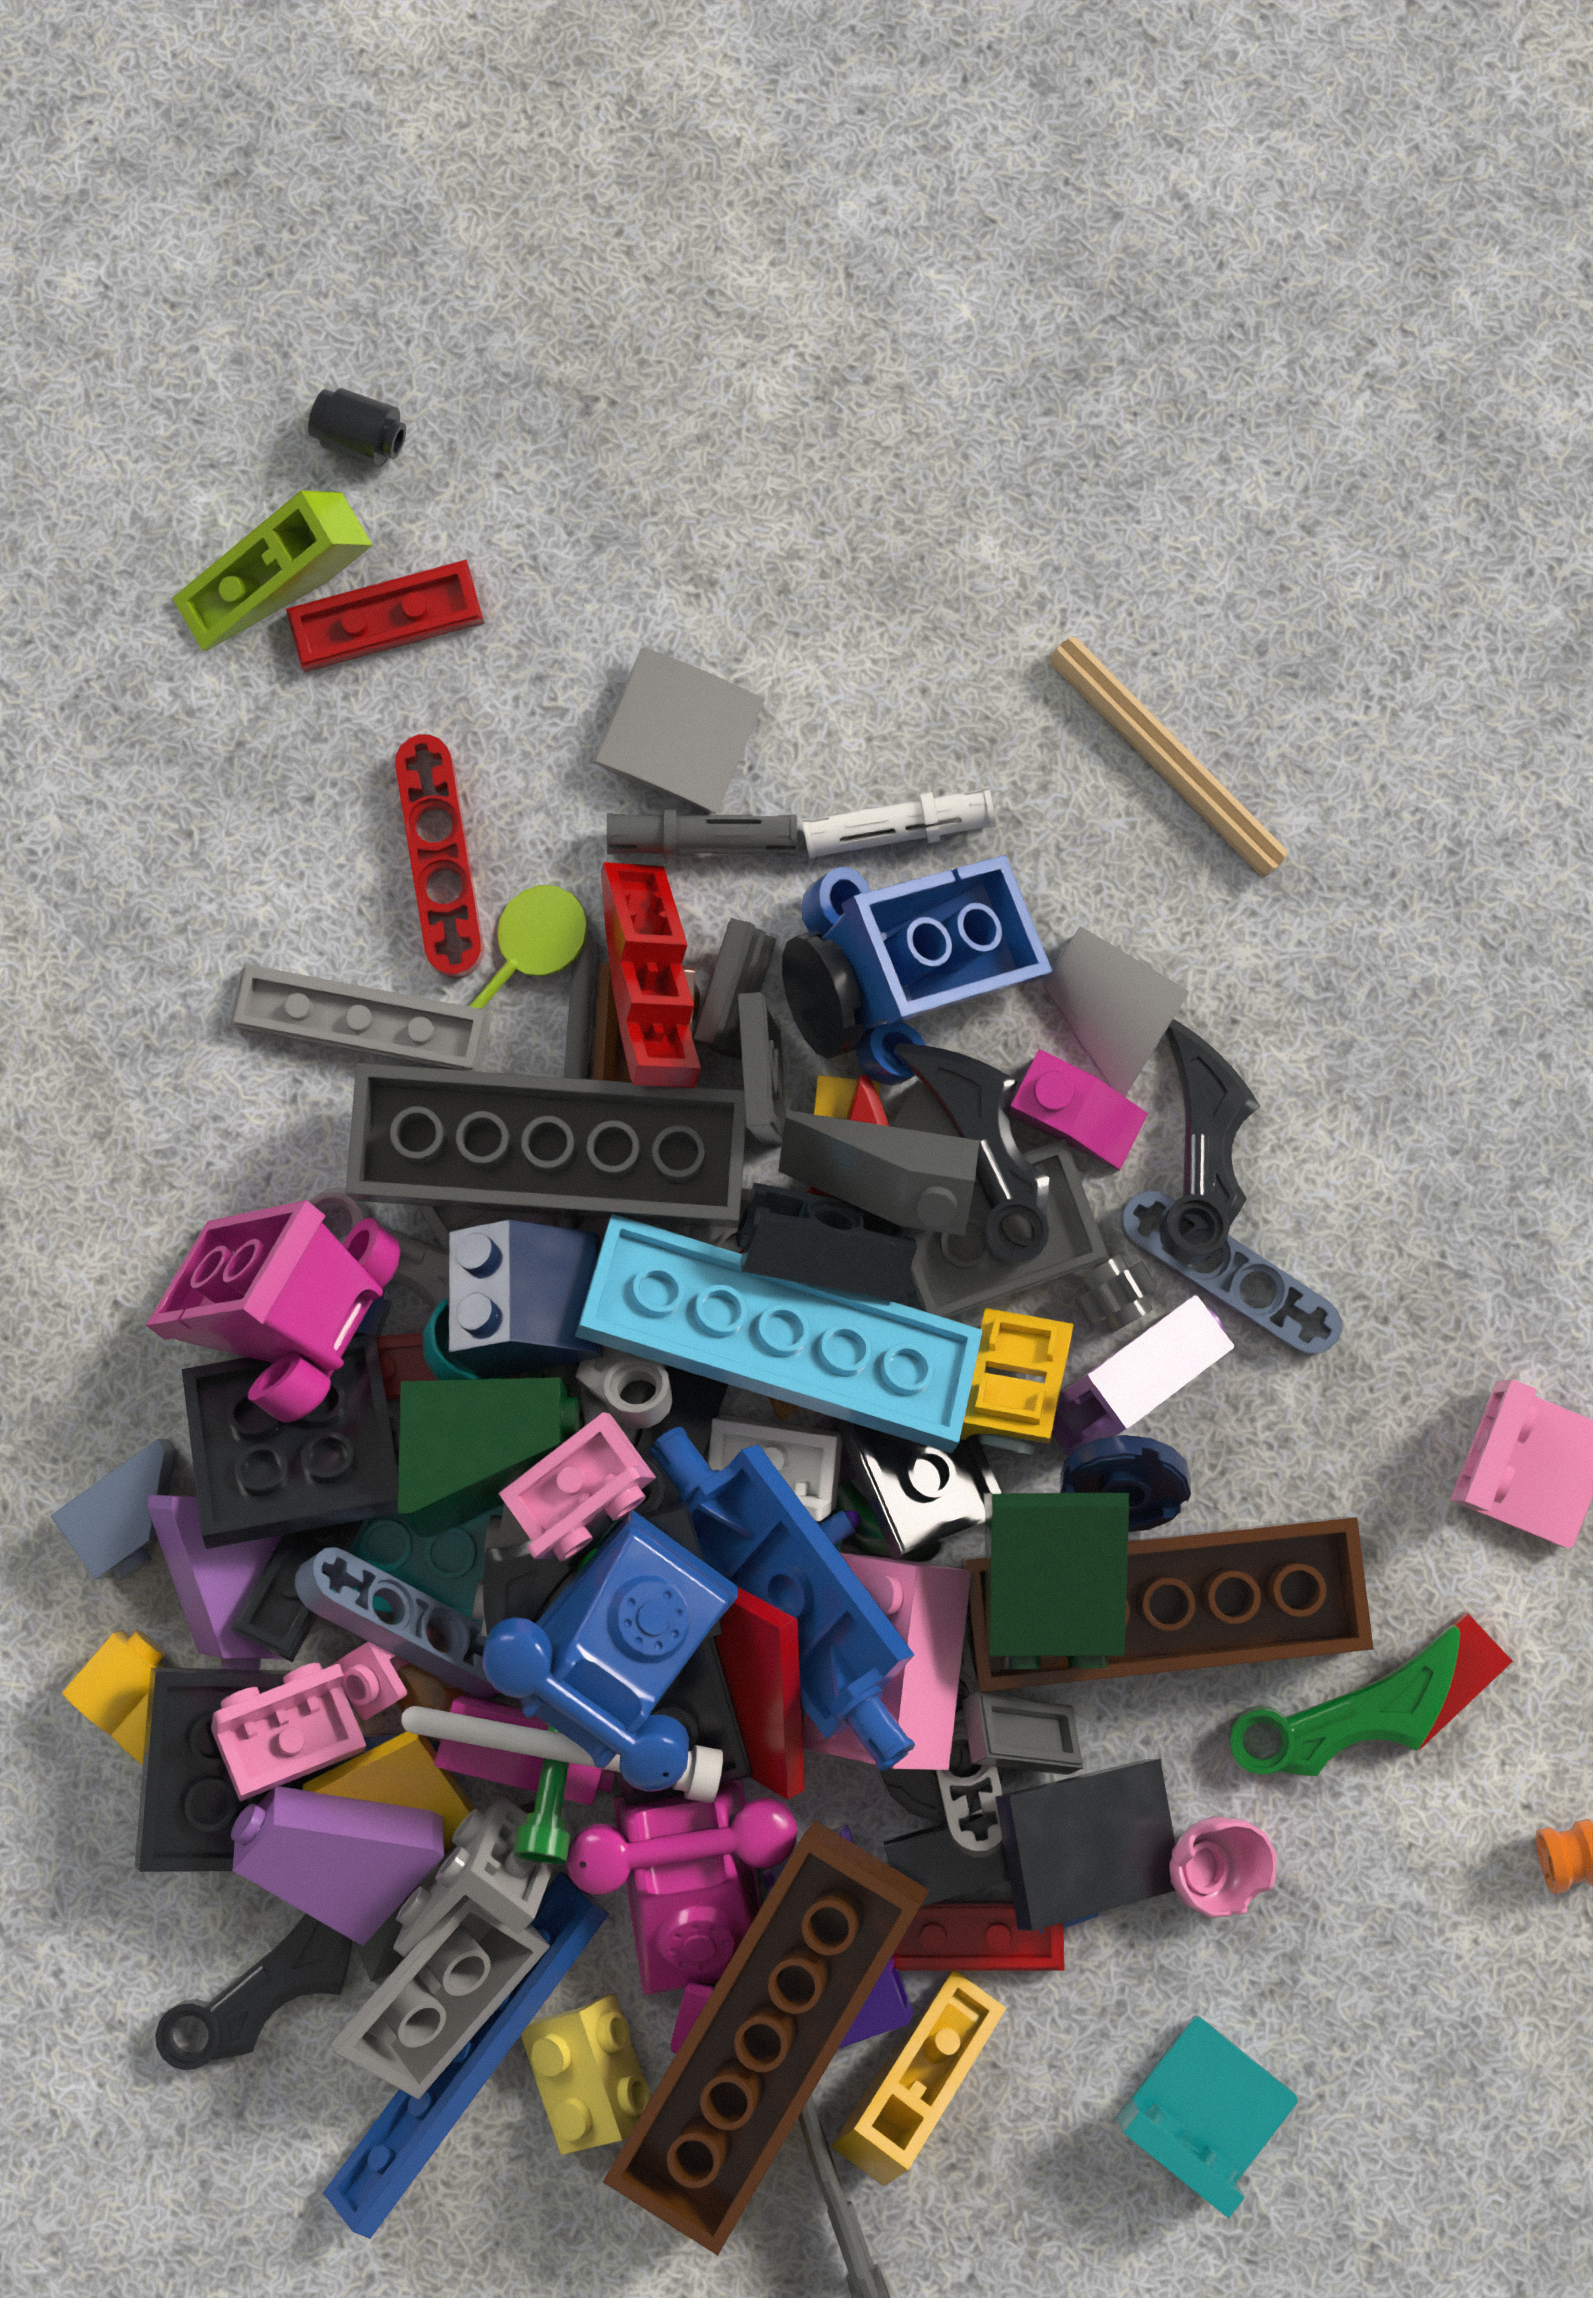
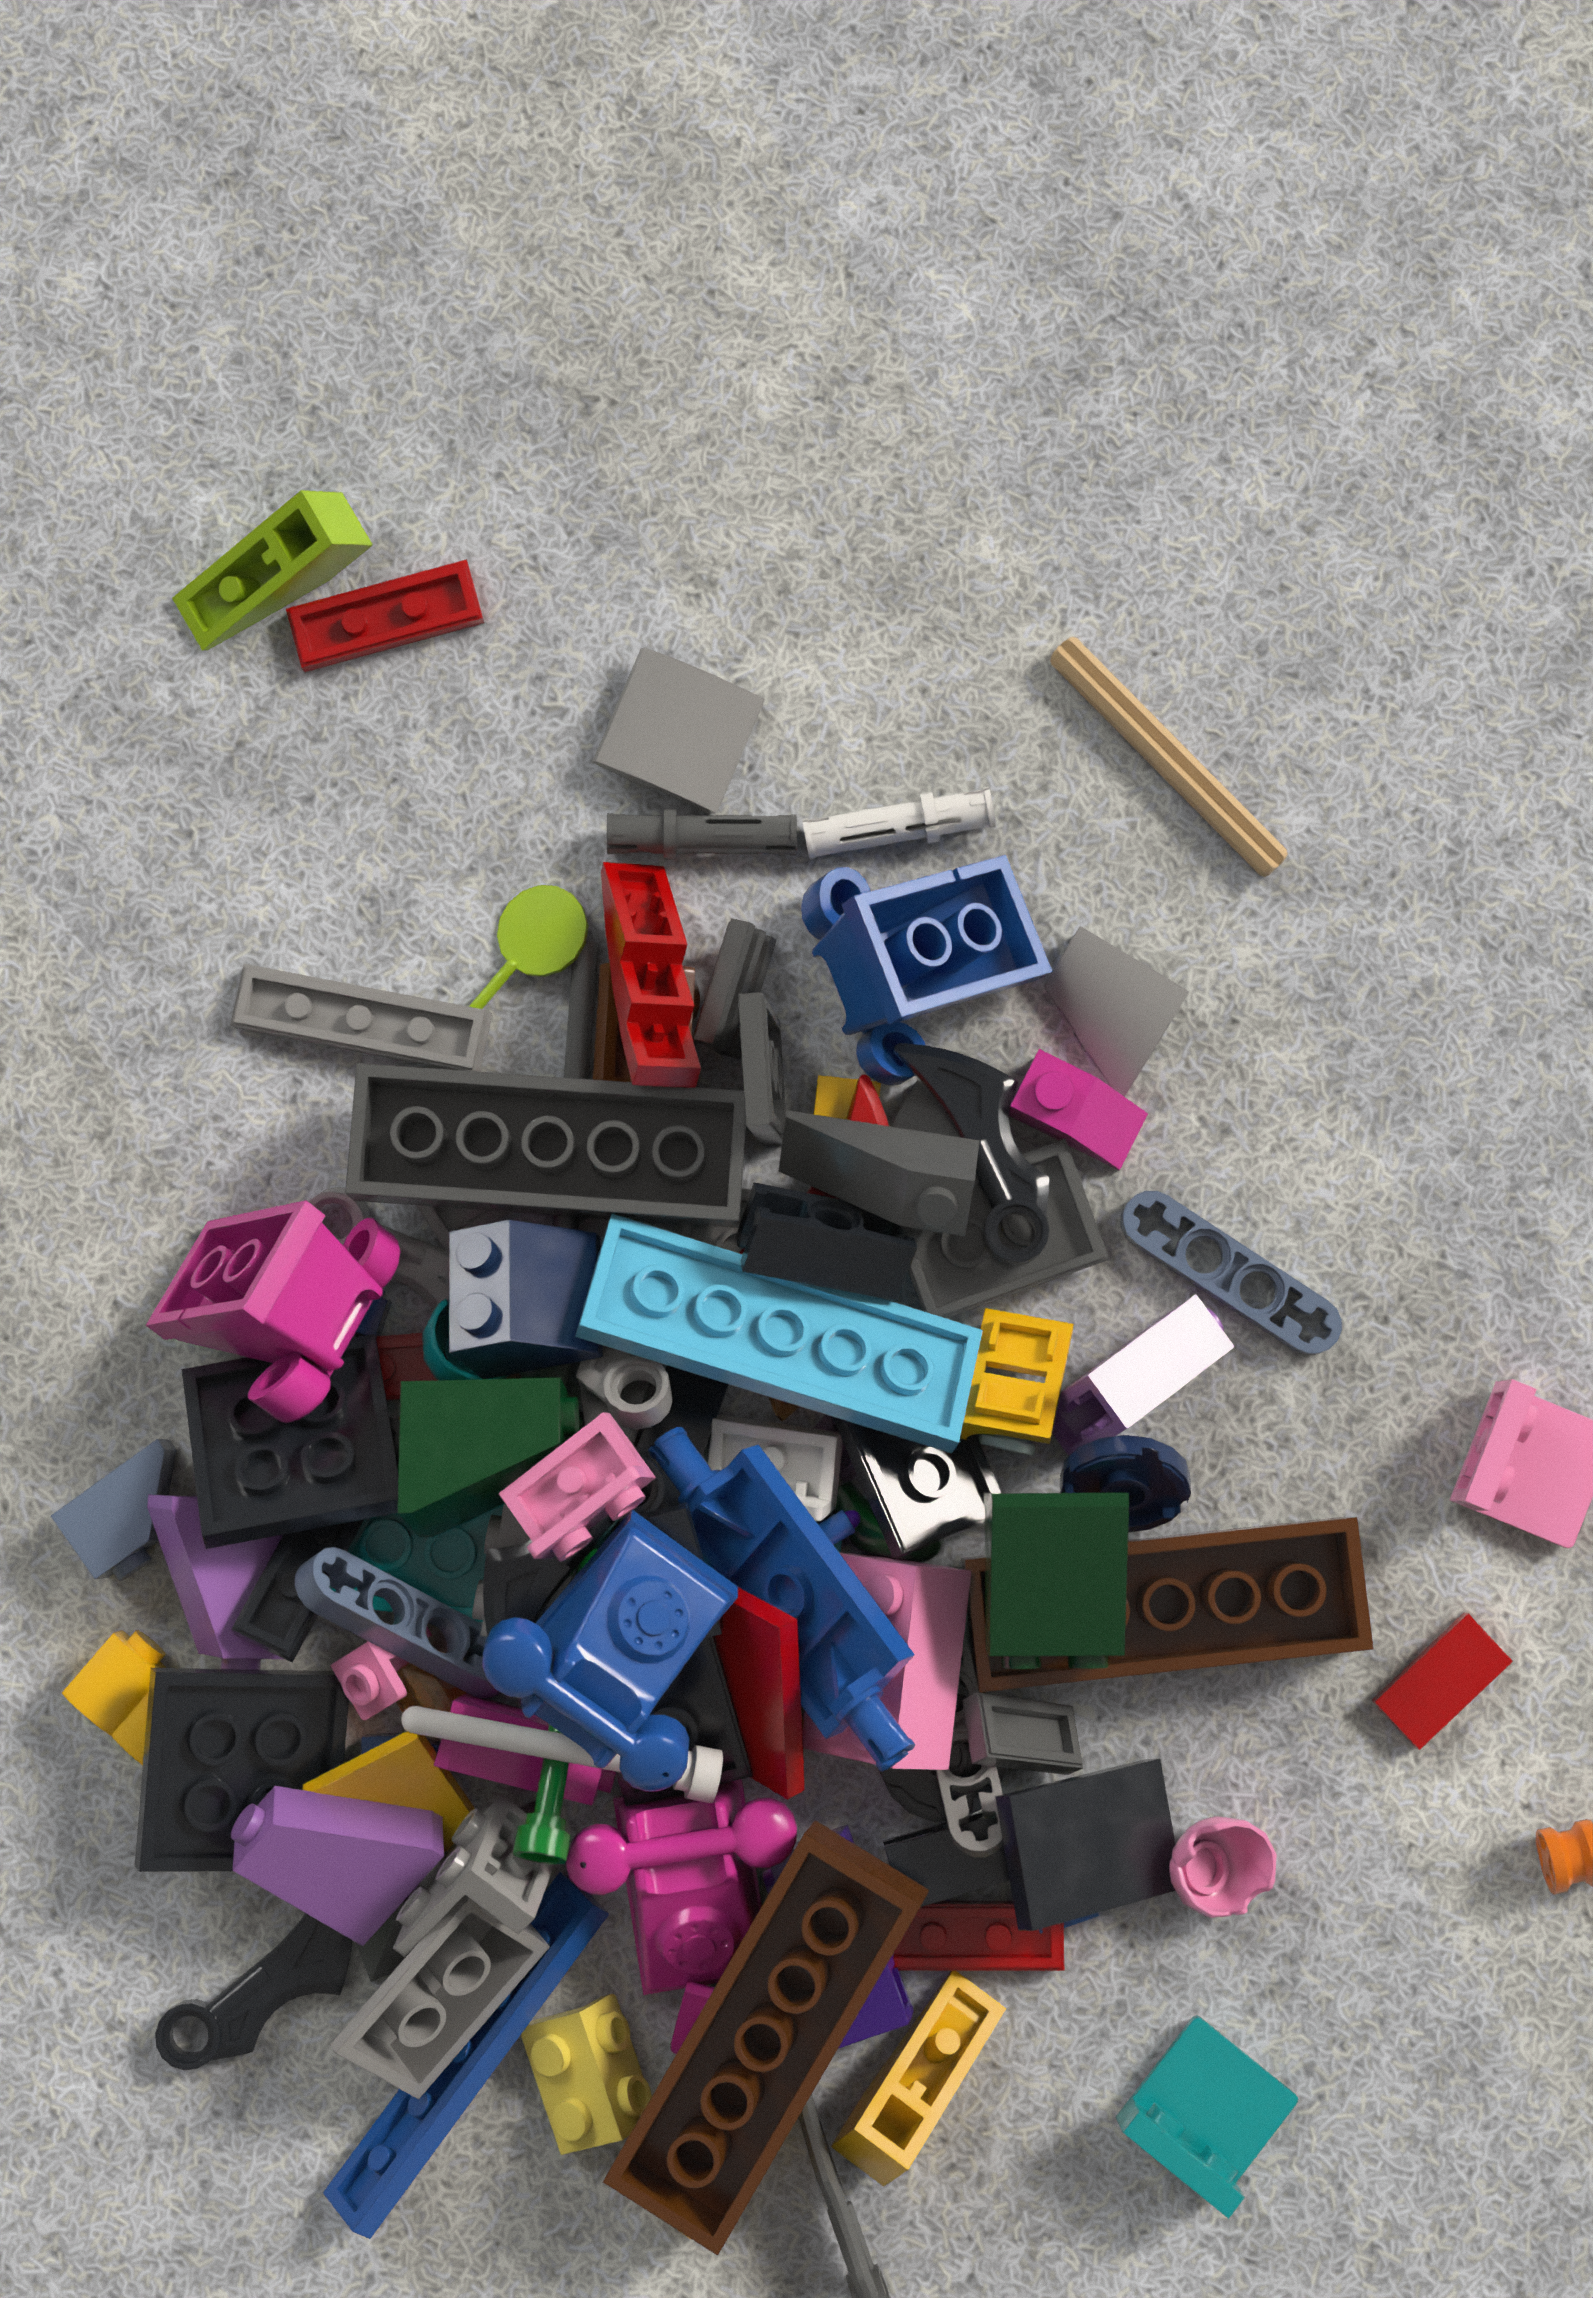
bright pink bracket [211,1663,366,1801] -> none
black brick [308,388,406,467] -> none
red beam [395,734,484,978] -> none
black tile [782,930,864,1059] -> none
dark grey gear [1075,1254,1157,1333] -> none
black piece [1159,1019,1261,1264] -> none
green piece [1229,1625,1460,1776] -> none

